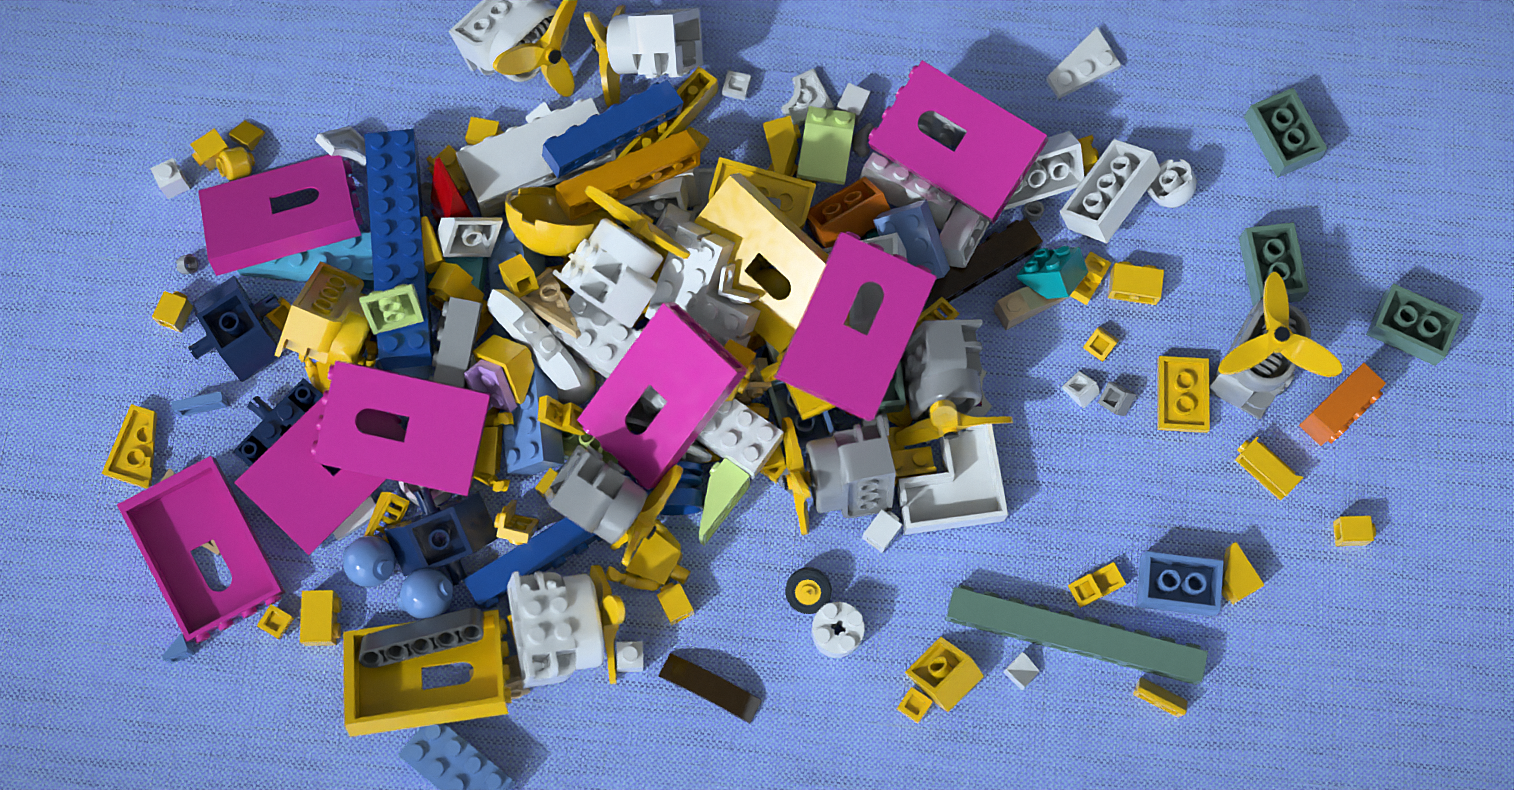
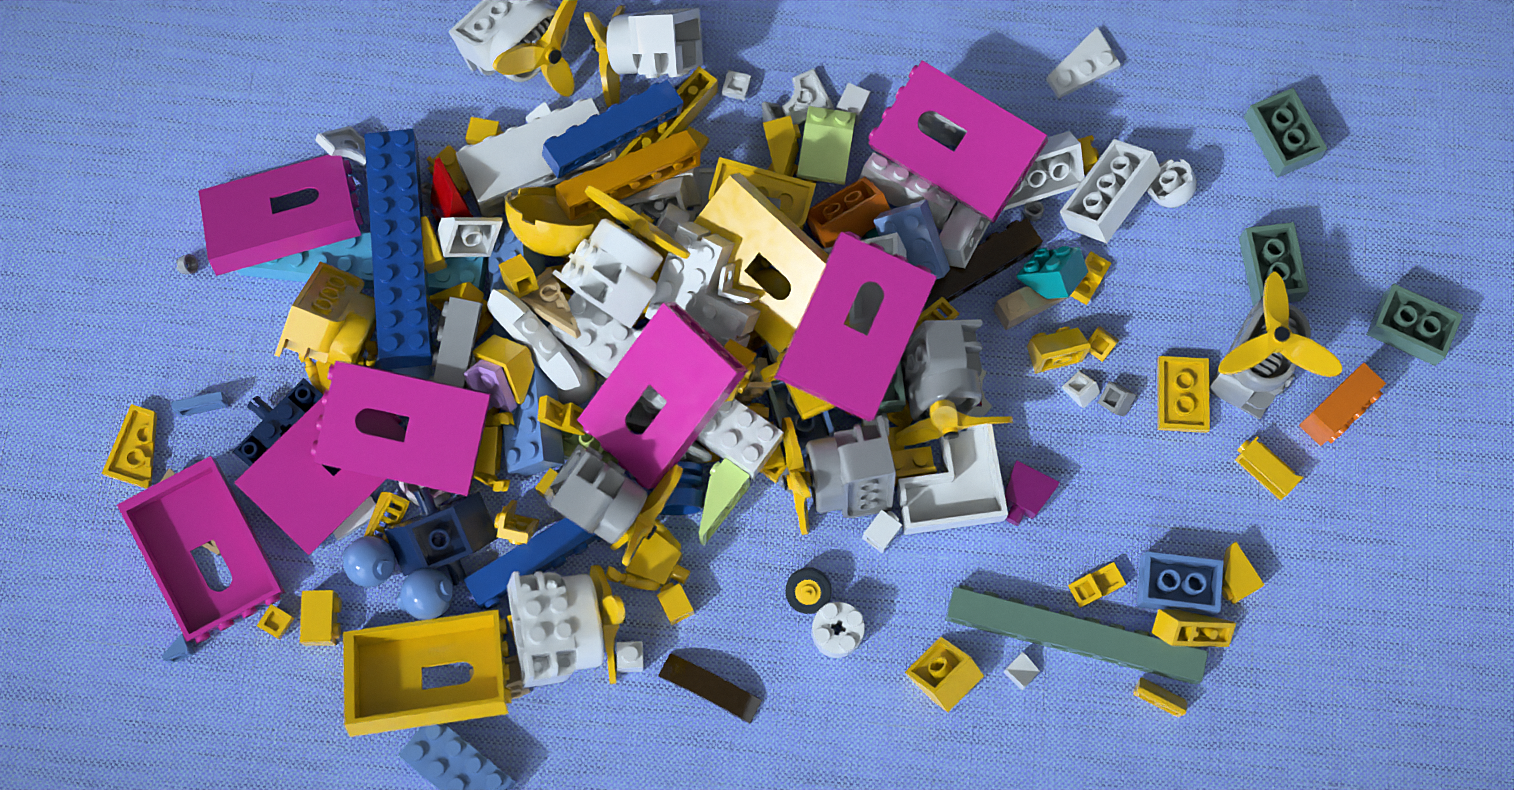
white brick [150,158,190,199] -> none
yellow brick [152,291,194,333] -> none
dark blue slope [188,275,284,382] -> none
yellow brick [190,128,229,171] -> none
yellow head [216,147,255,181] -> none
yellow slope [228,120,265,151] -> none
yellow slope [265,297,291,332] -> none
yellowish green slope [359,284,424,334] -> none
dark grey beam [359,608,484,668] -> none
yellow brick [428,262,473,303] -> none
light grey arm [853,123,874,157] -> none
yellow plate [896,687,933,724] -> none
yellow brick [1108,261,1164,305] -> none
yellow brick [1333,516,1376,547] -> none
none -> light grey slope [762,101,784,122]
none -> magenta torso [1004,460,1060,526]
none -> yellow slope [1027,327,1091,374]
none -> yellow slope [1152,609,1236,647]

